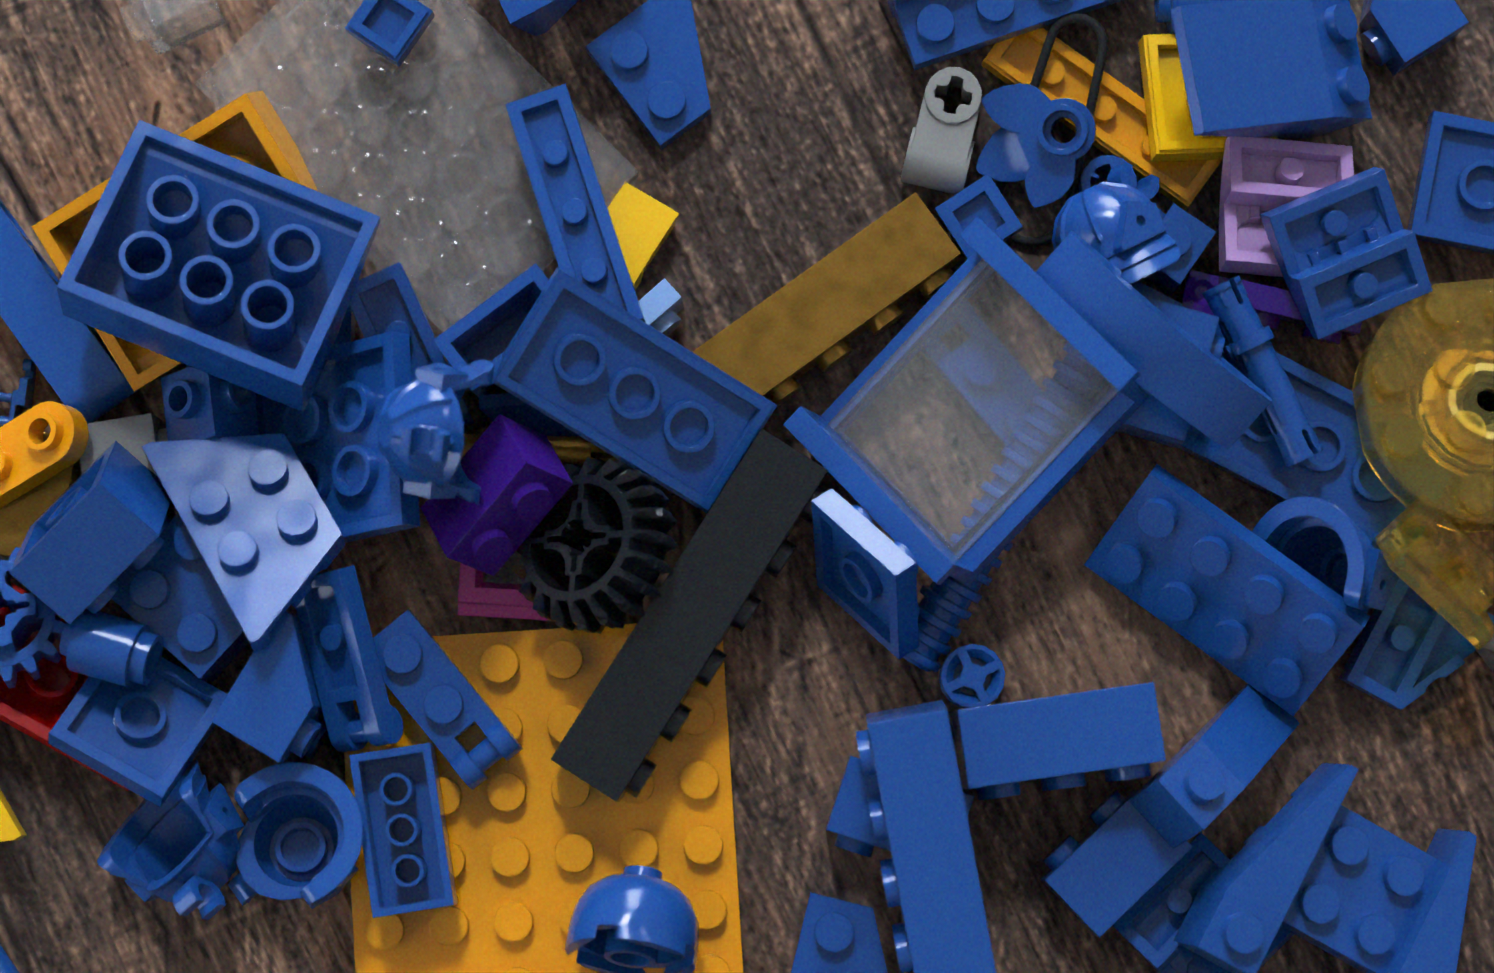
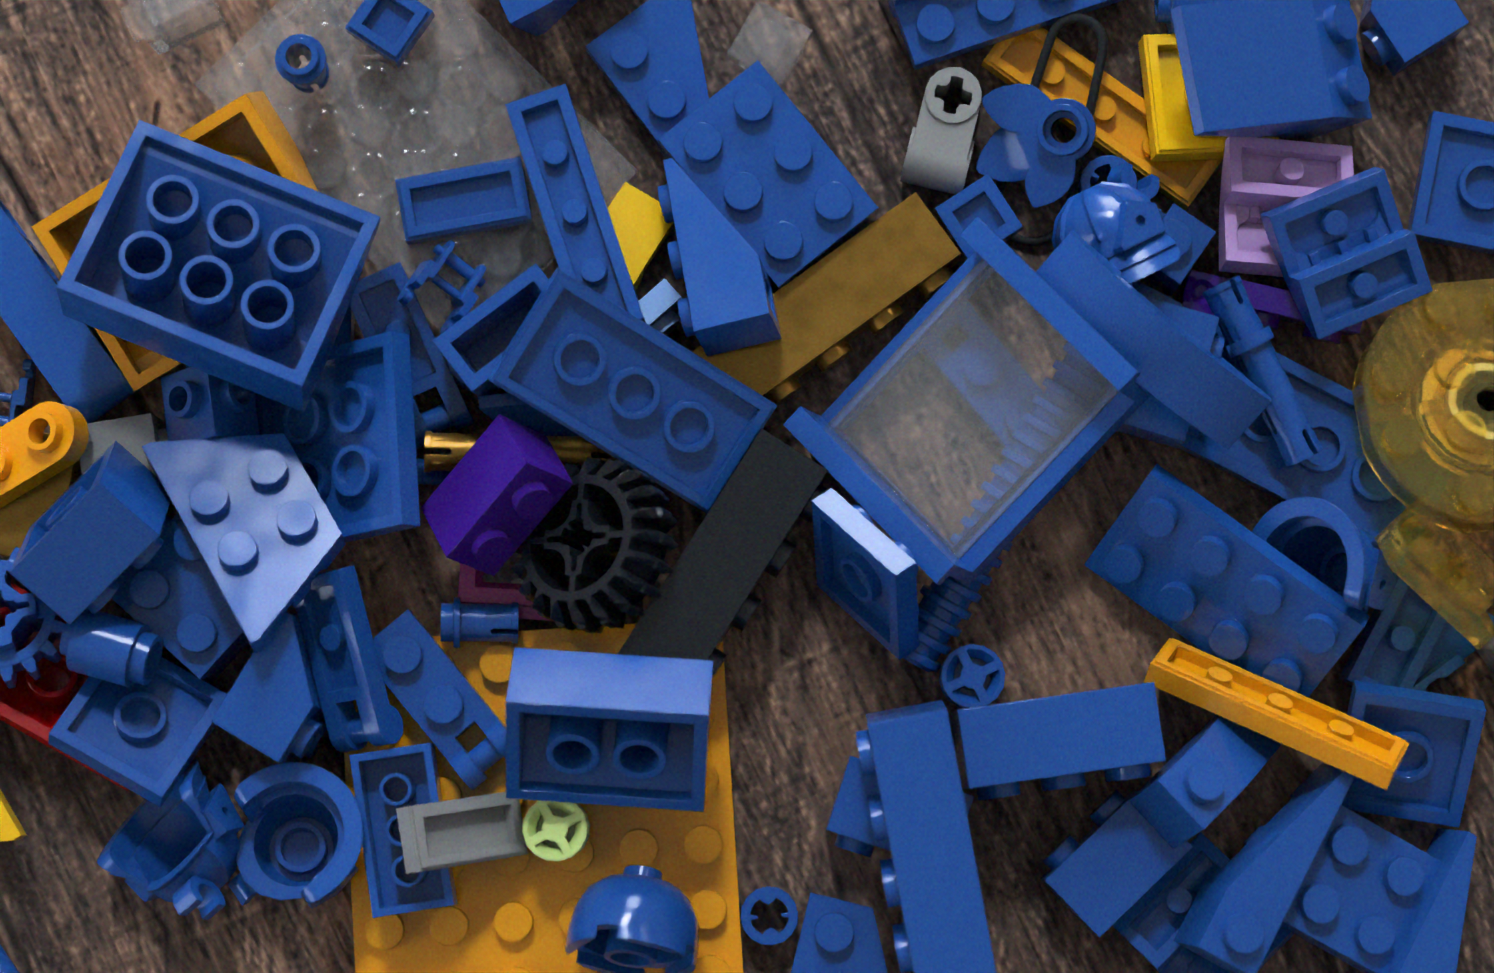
blue helmet [376,359,495,506] -> none
none -> blue pin [275,34,330,93]
none -> blue tile [395,157,533,245]
none -> light grey tile [396,792,528,874]
none -> blue piece [397,240,486,334]
none -> blue pin [441,597,519,648]
none -> blue slope [506,647,713,812]
none -> yellowish green wheel [522,801,590,861]
none -> blue brick [658,60,878,293]
none -> blue slope [658,158,782,357]
none -> clear plate [727,0,813,89]
none -> blue bush [740,886,798,945]
none -> light orange tile [1144,638,1409,790]
none -> blue plate [1341,680,1486,828]

